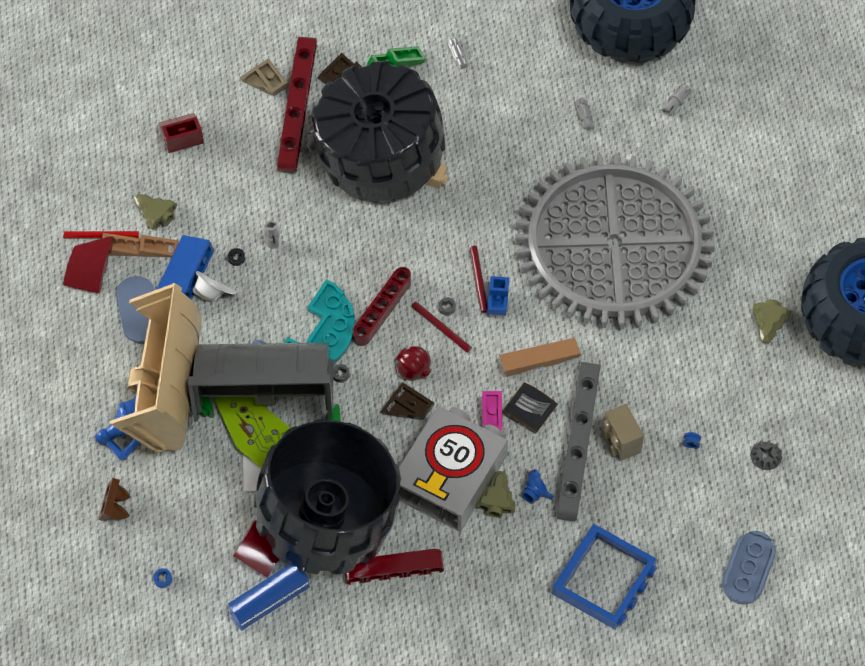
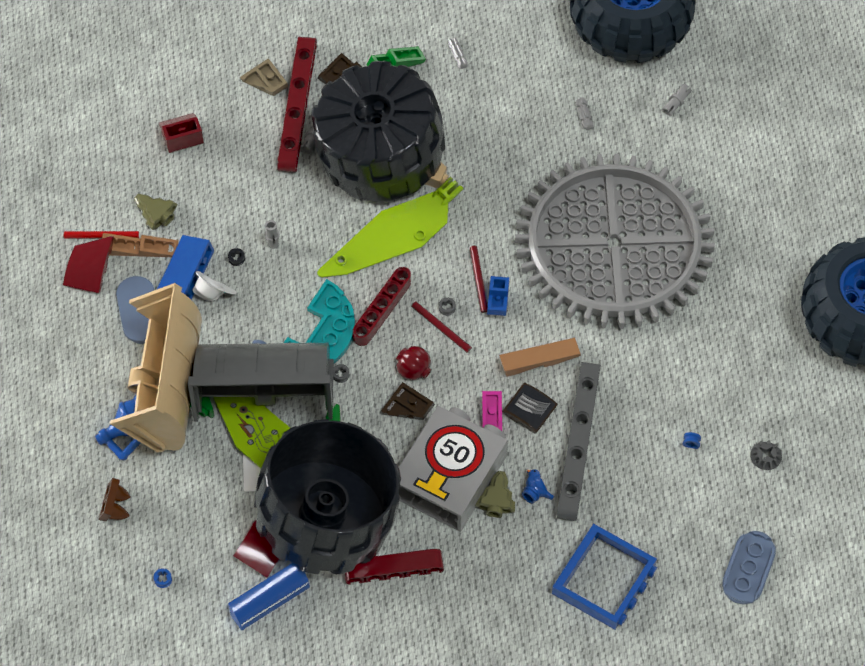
dark tan brick [601,404,644,461] -> none
olive rock [753,299,791,344] -> none
none -> lime wing [317,176,464,278]

